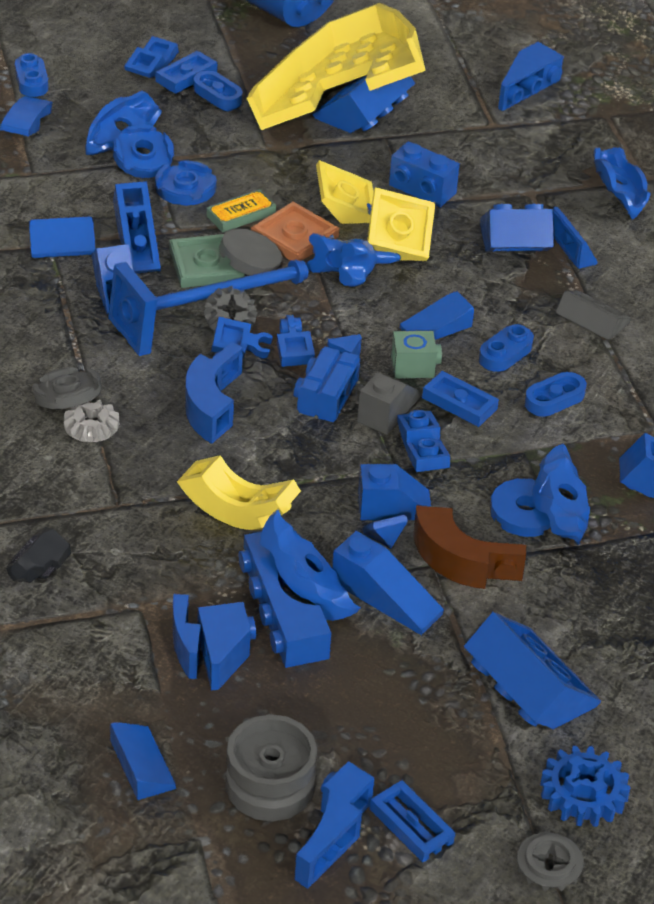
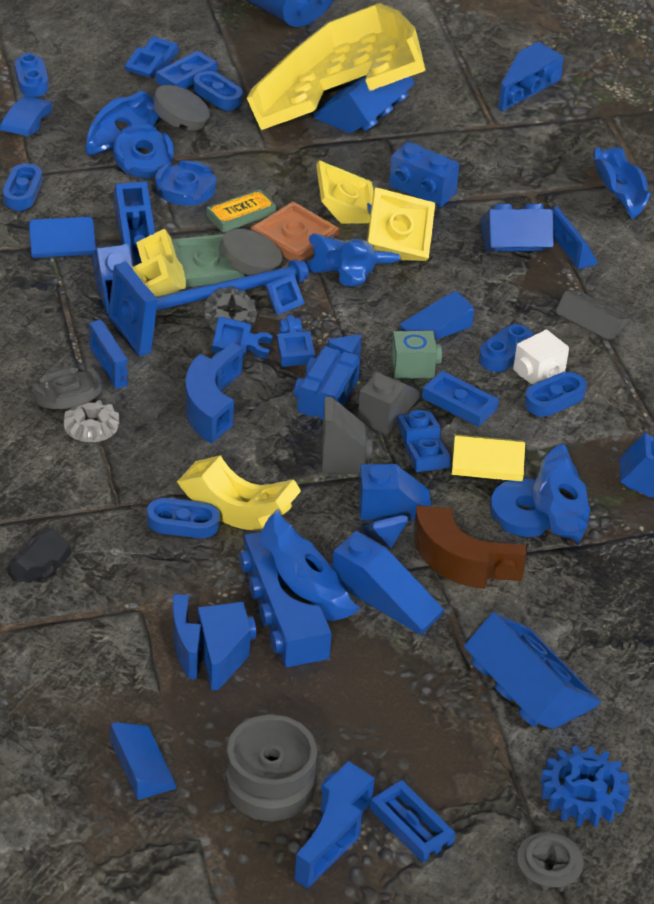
none -> blue plate [3,163,42,211]
none -> blue tile [89,319,128,389]
none -> light yellow arch [132,229,186,297]
none -> blue plate [147,498,220,539]
none -> dark grey tile [152,85,210,131]
none -> blue slope [265,273,305,315]
none -> dark grey slope [321,397,372,474]
none -> light yellow slope [452,434,525,481]
none -> white brick [513,329,569,385]

